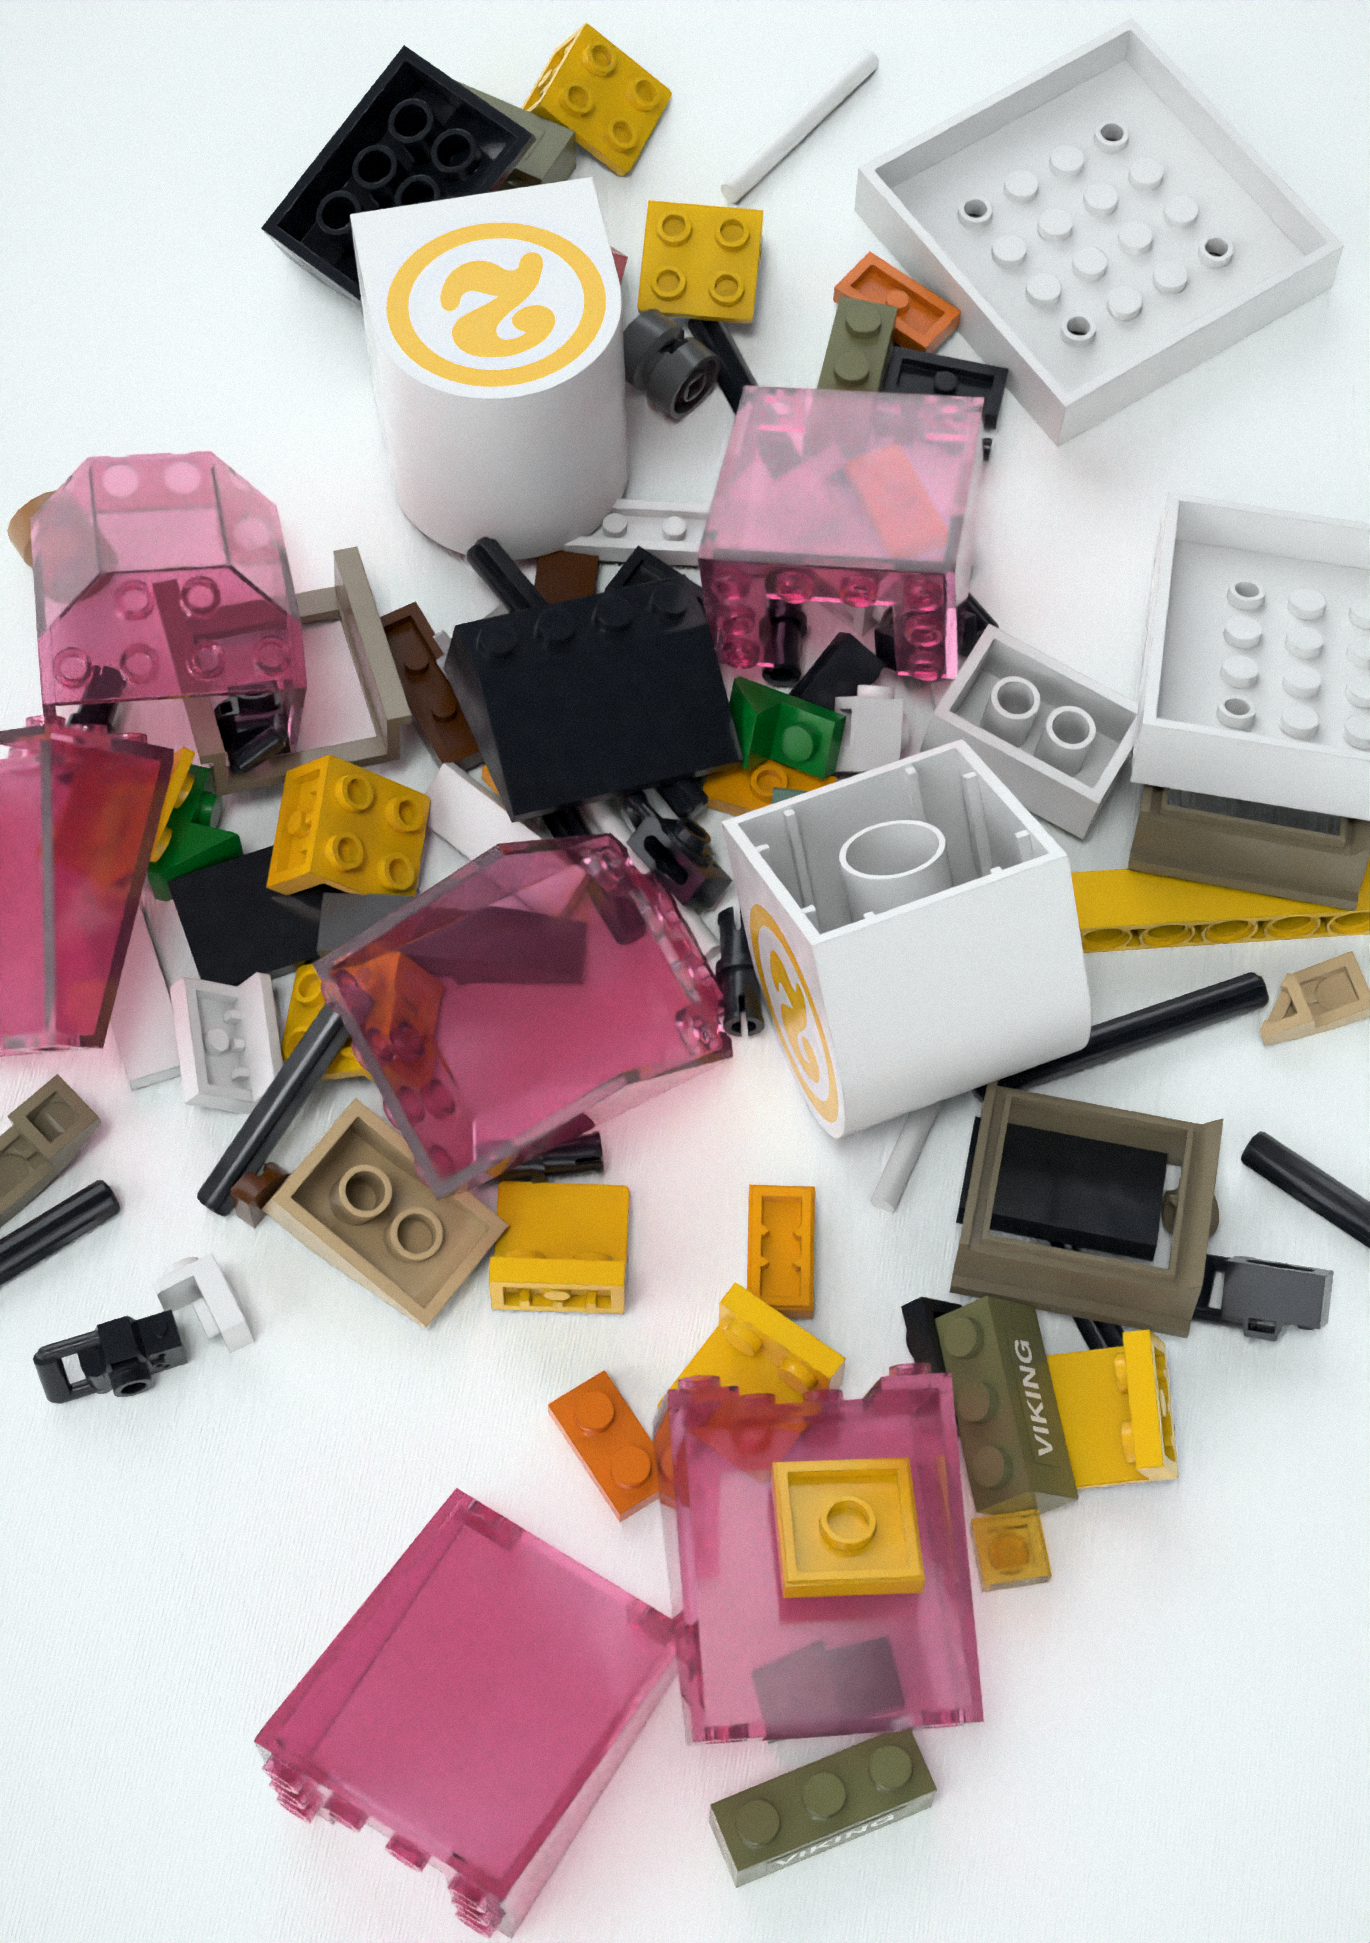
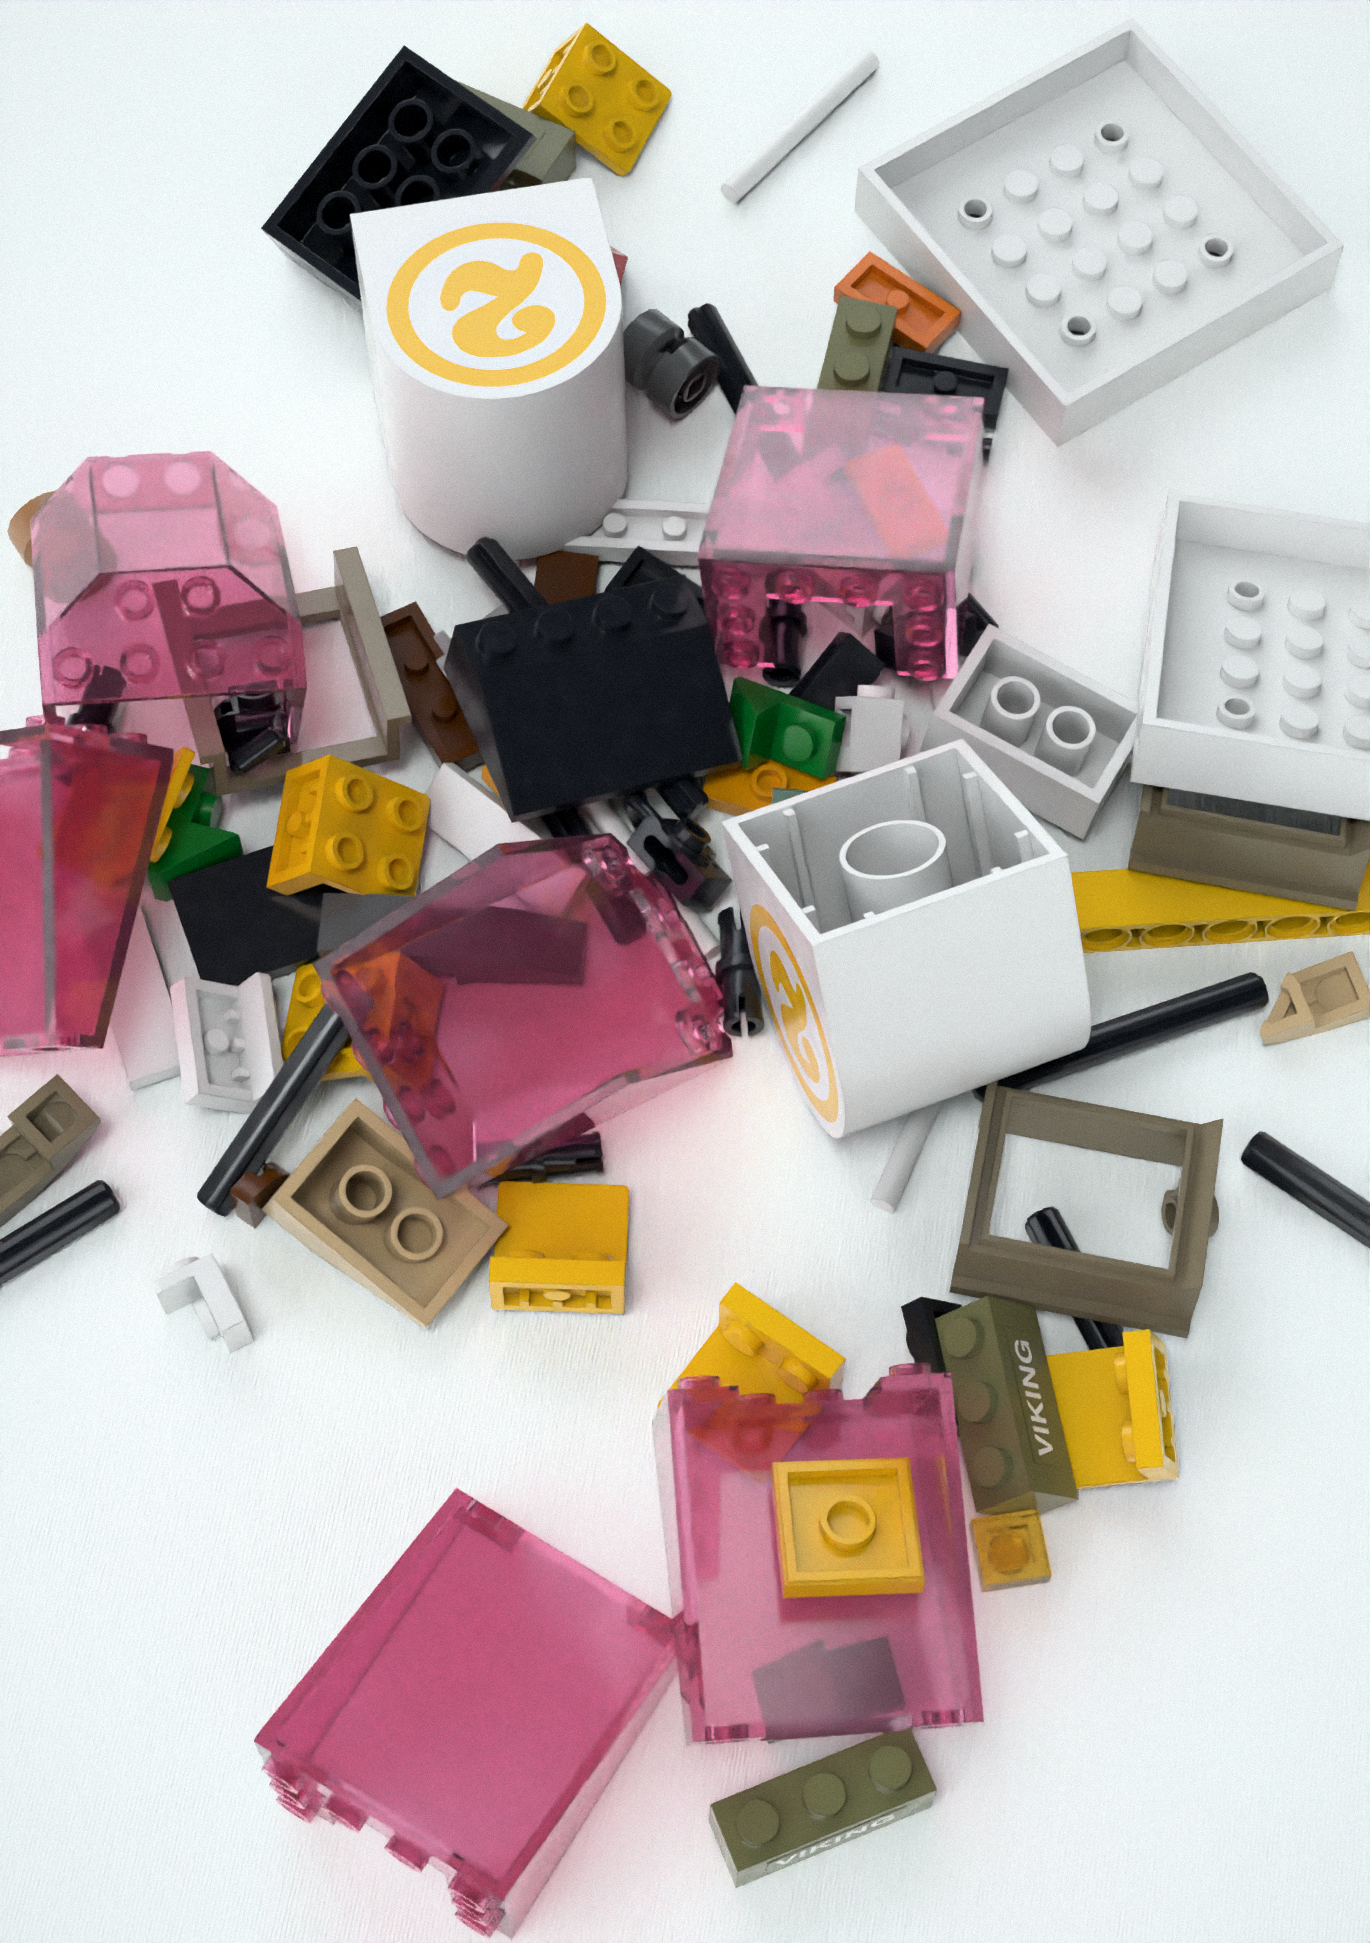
black piece [33,1309,188,1404] -> none
orange plate [547,1370,677,1522] -> none
yellow bracket [637,200,764,324] -> none
light orange plate [747,1184,815,1319] -> none
black tile [956,1116,1168,1262] -> none
black piece [1191,1254,1334,1341] -> none

